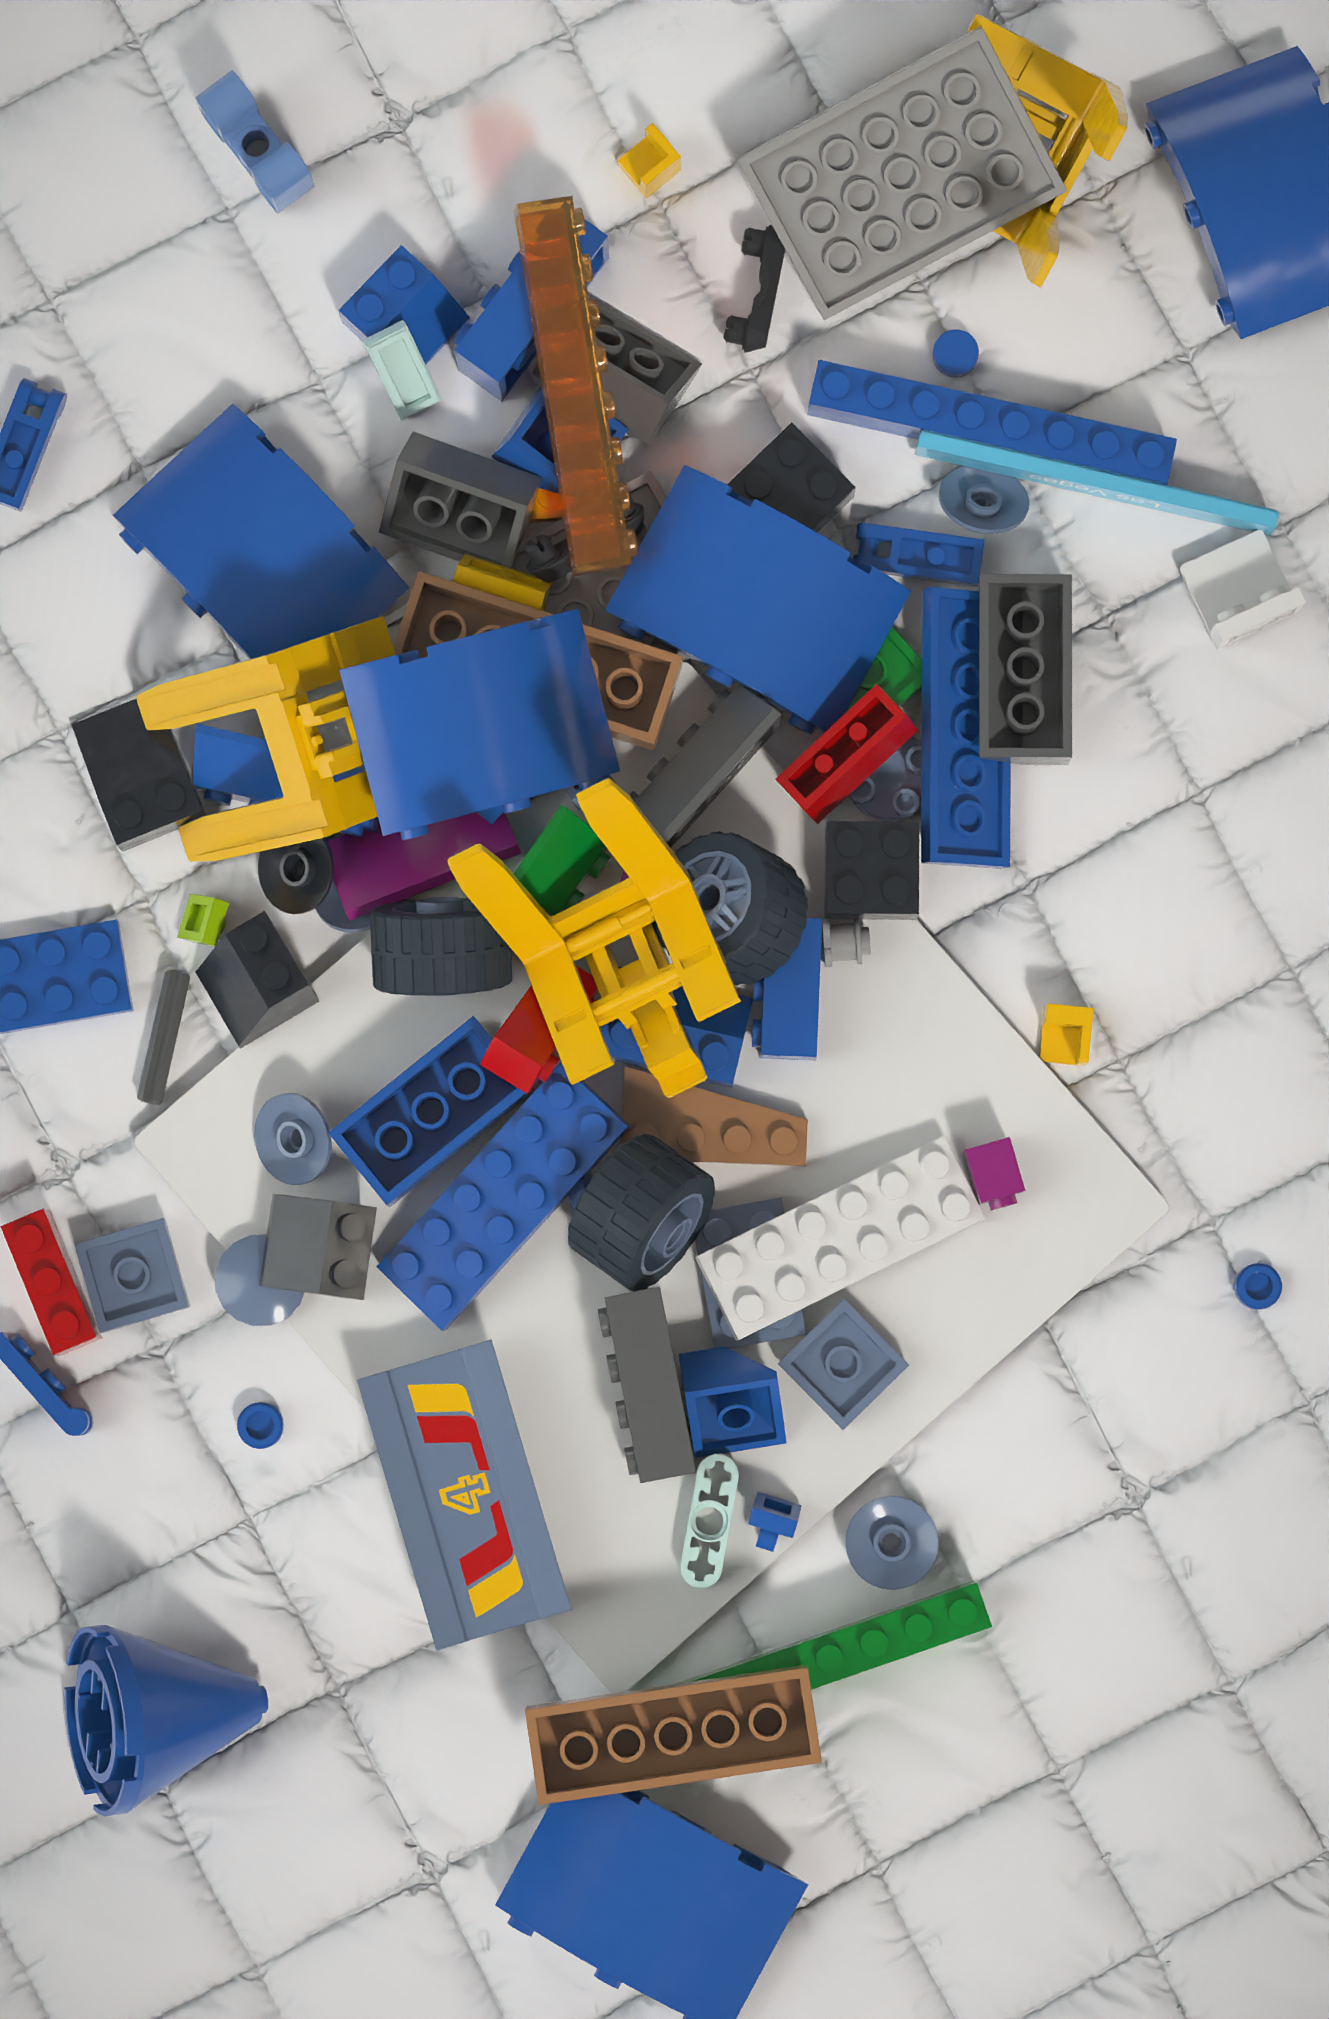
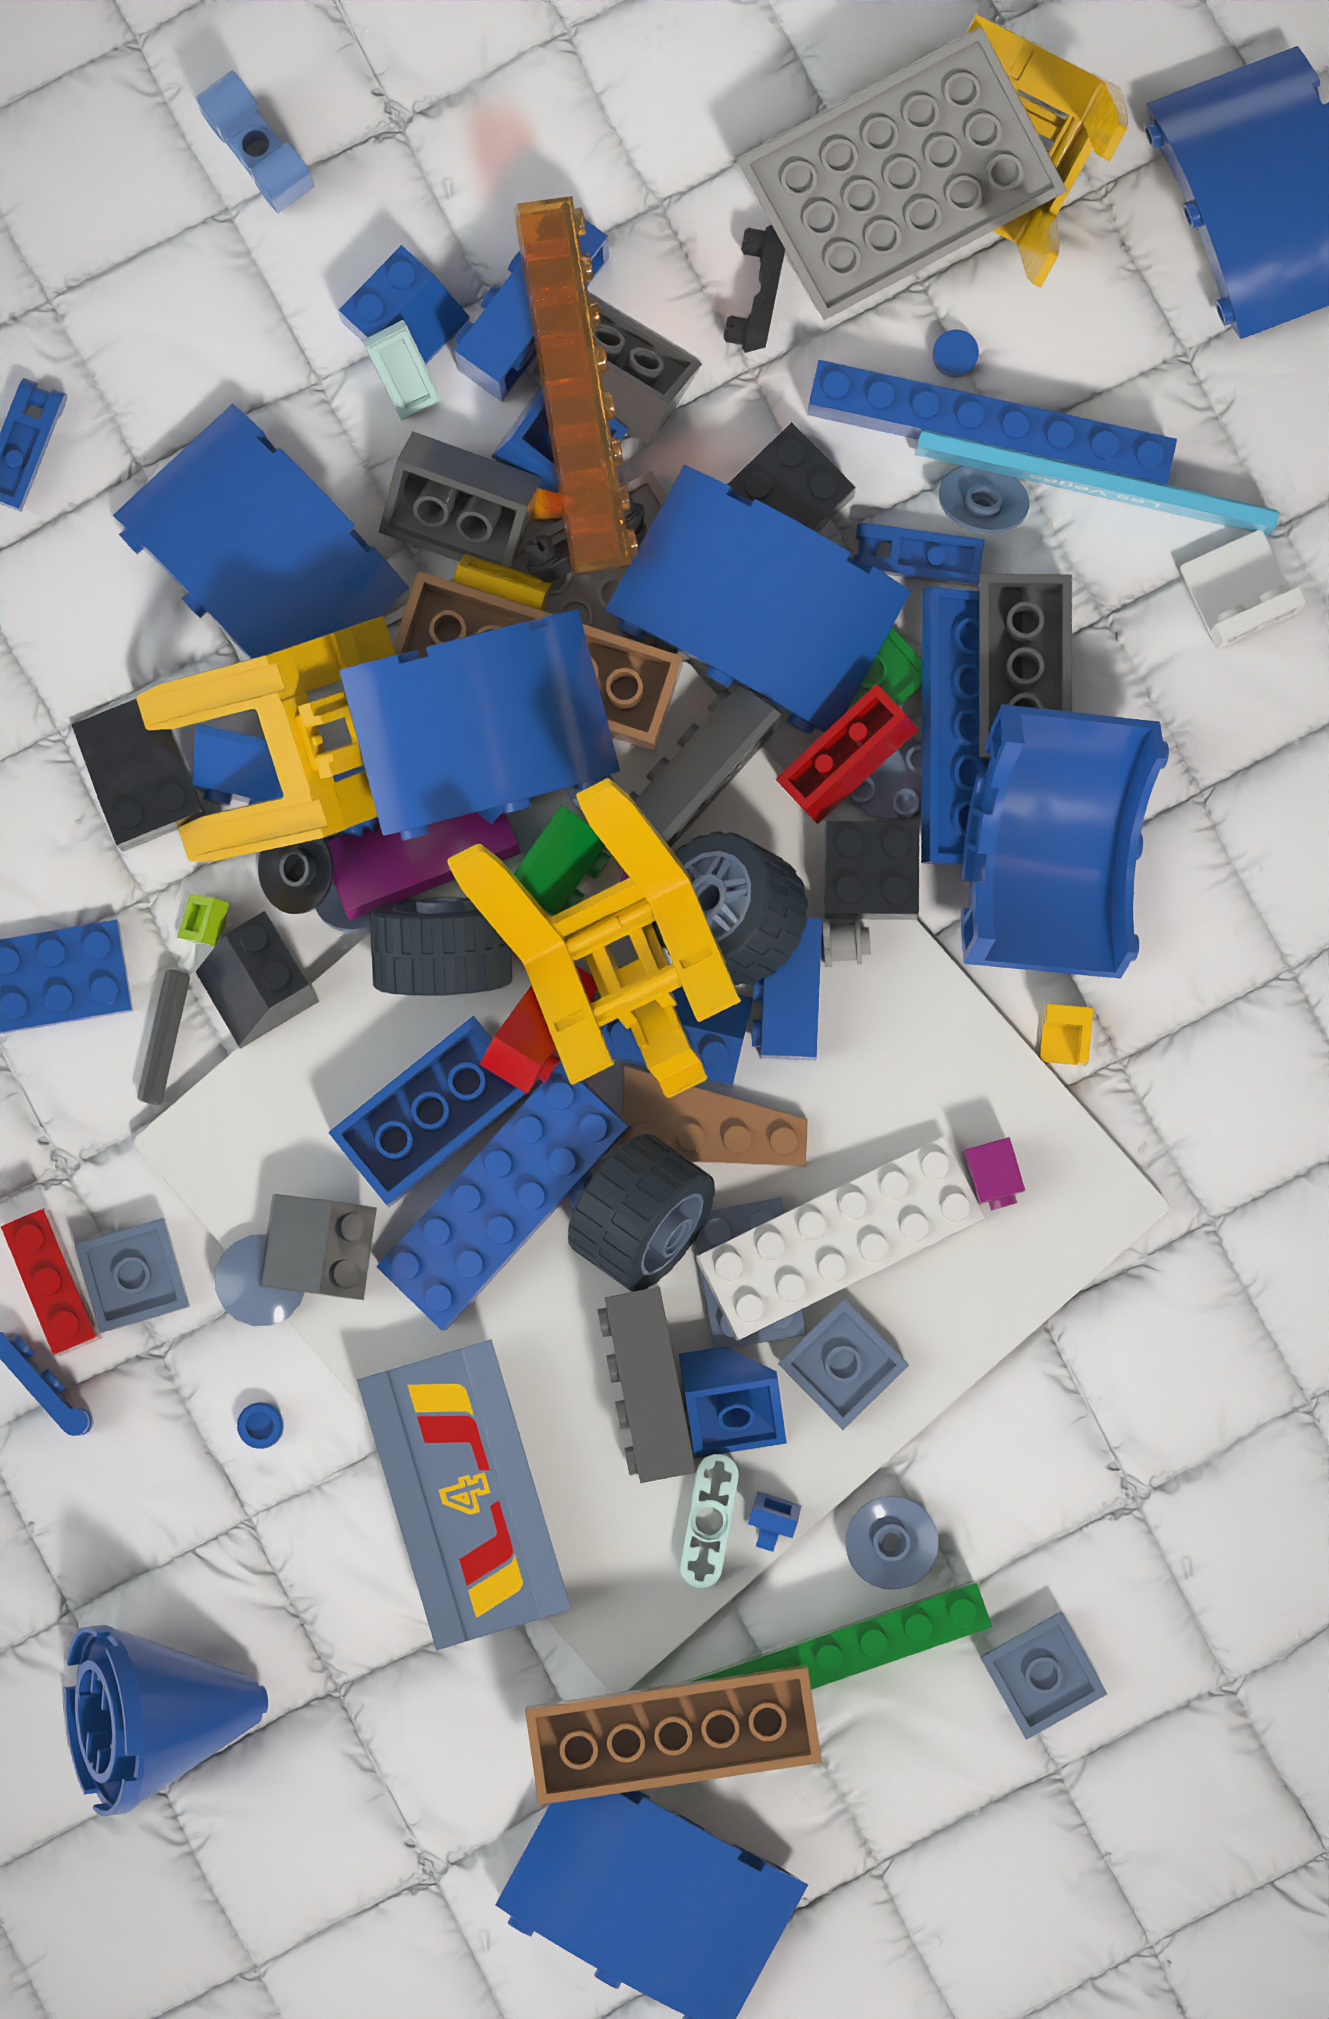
sand blue dish [254,1093,332,1185] -> none
yellow panel [617,123,681,199] -> none
blue tile [1234,1263,1282,1310] -> none
none -> blue panel [961,704,1169,979]
none -> sand blue plate [980,1611,1107,1740]

